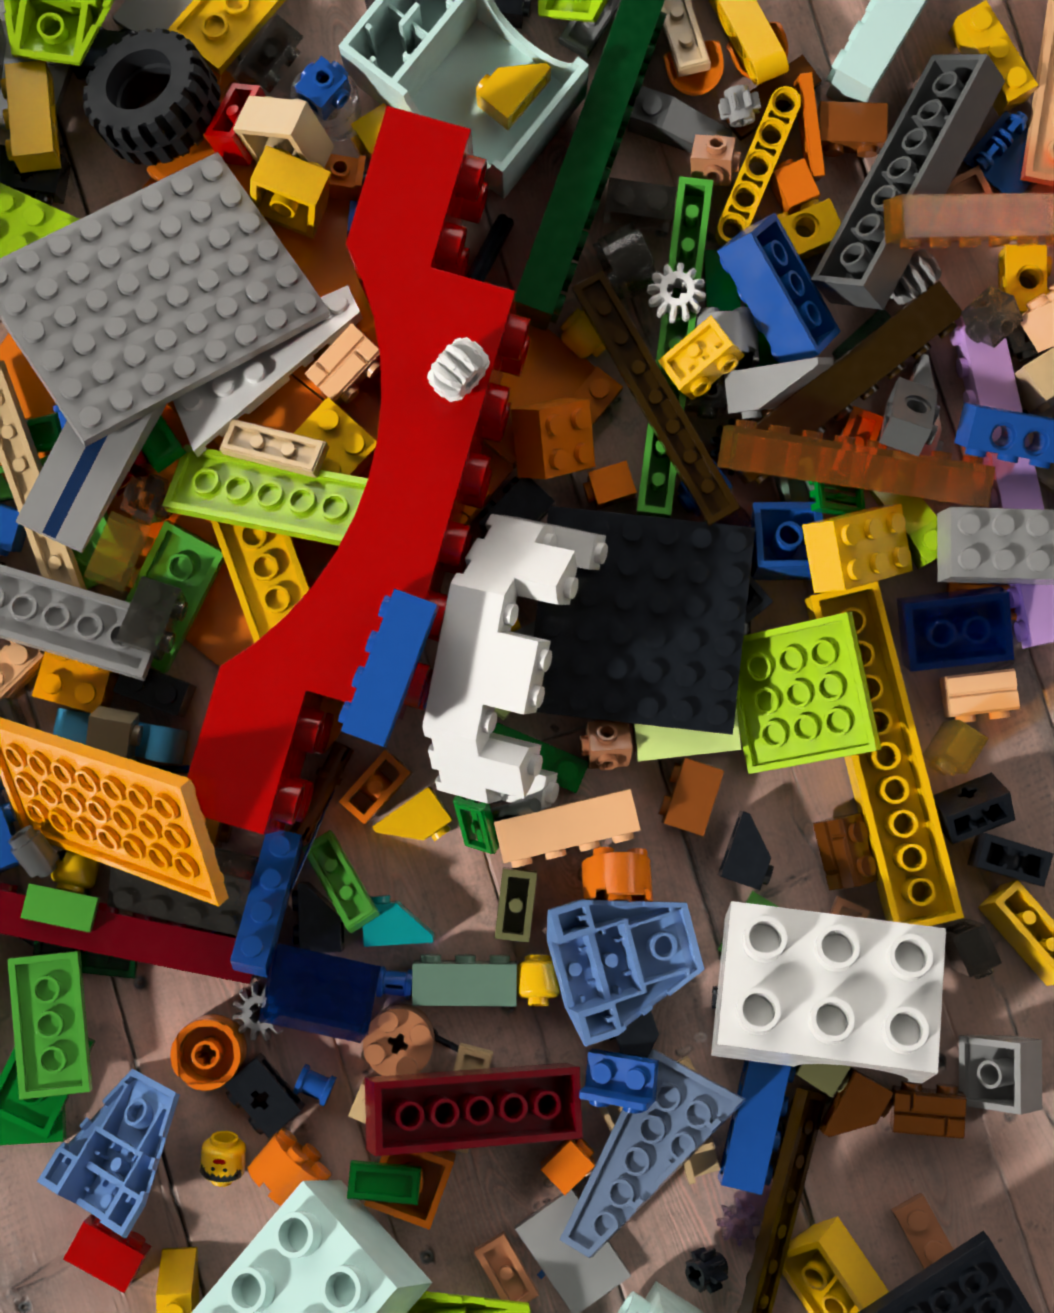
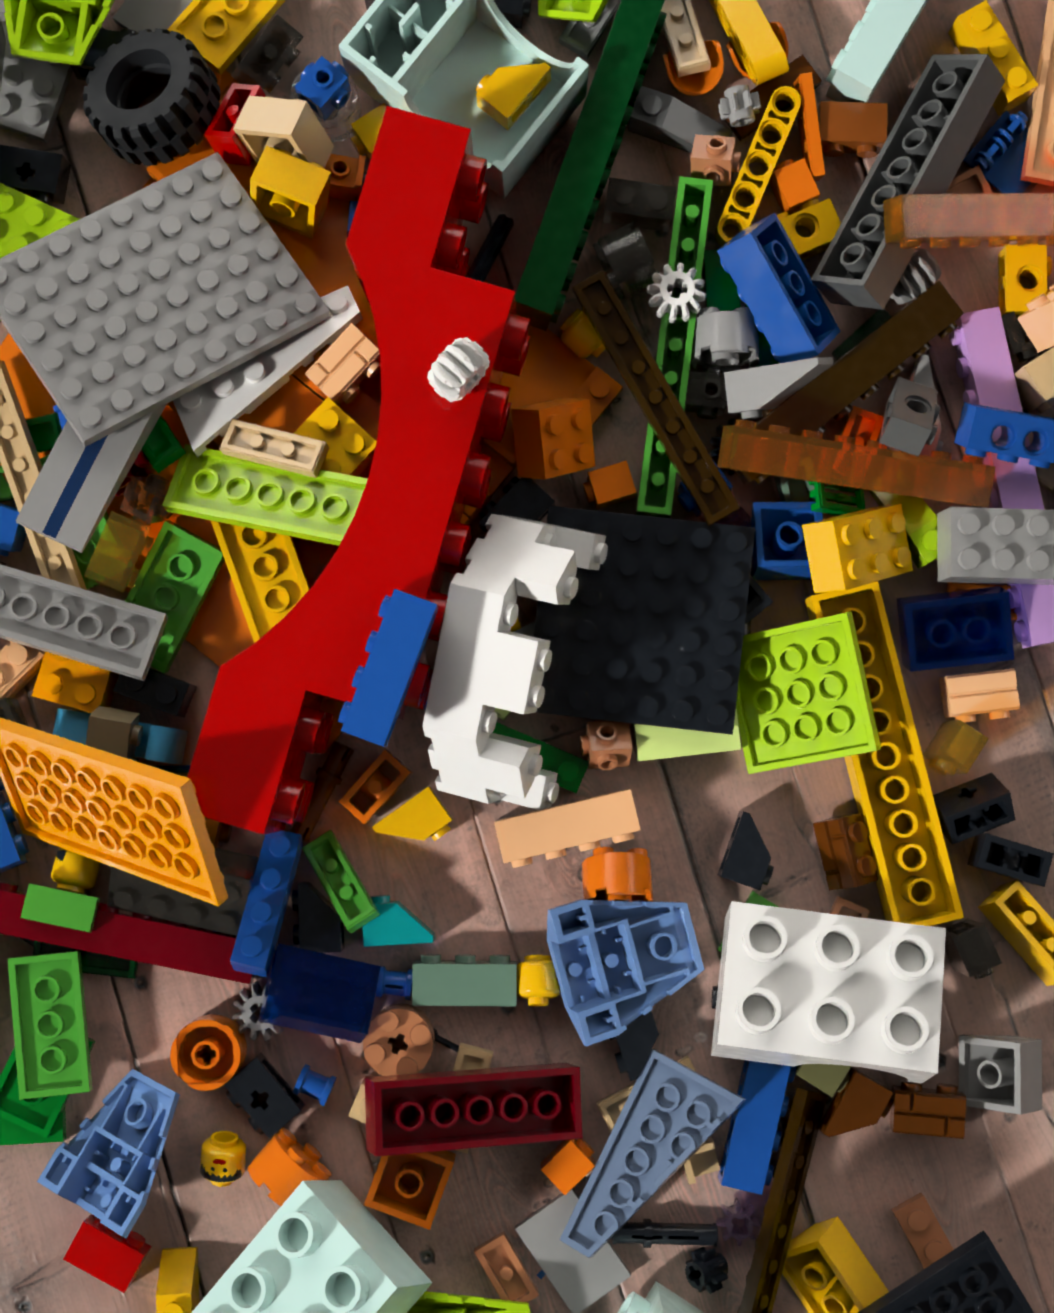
yellow brick [0,60,61,173] -> none
dark grey brick [8,825,60,878] -> none
clear smoke bracket [116,576,188,661] -> none
blue piece [291,789,335,889] -> none
green tile [347,1160,422,1205] -> none
green tile [453,795,500,854] -> none
pearl dark grey bar [471,798,541,822] -> none
olive brick [494,867,537,943] -> none
blue bracket [579,1048,659,1114] -> none
yellow bracket [658,315,745,400] -> none
dark orange brick [658,758,724,836] -> none
clear smoke brick [961,286,1023,348] -> none
none -> black pin [612,1219,718,1248]

